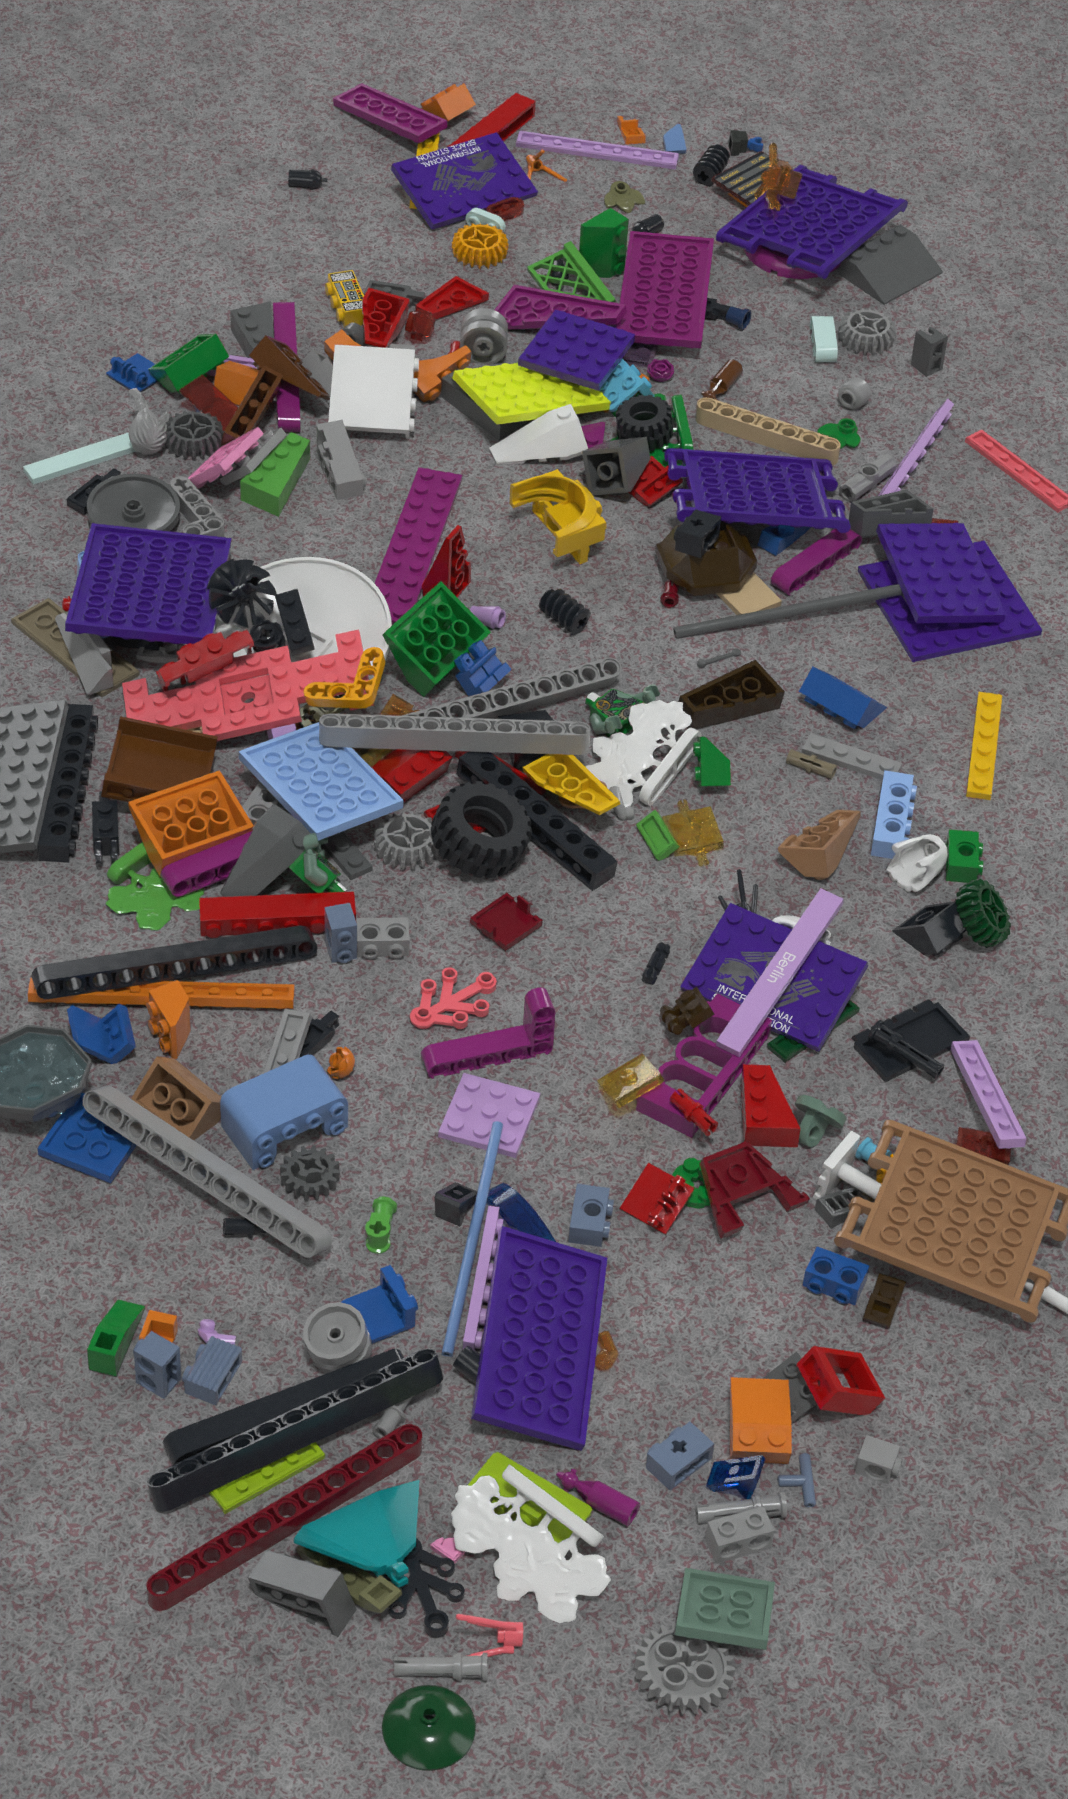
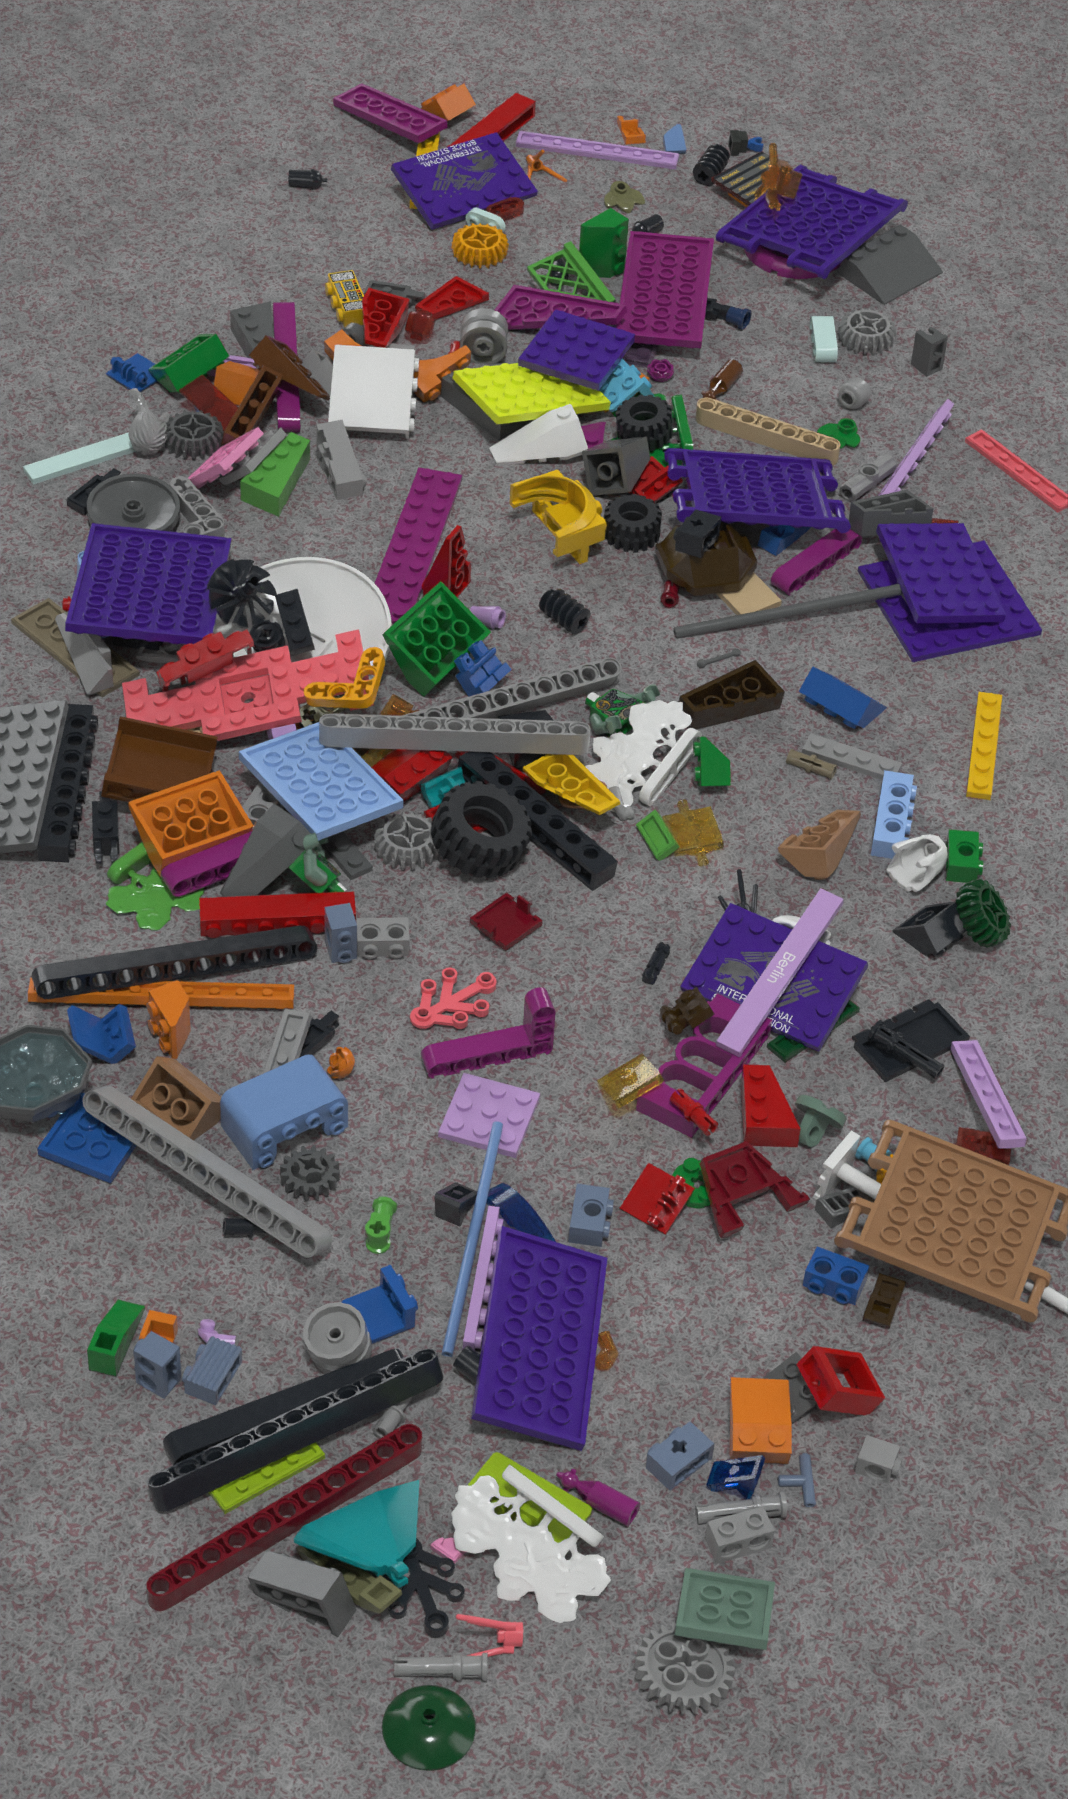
none -> teal hips [421,767,465,807]
none -> black tyre [604,494,662,553]

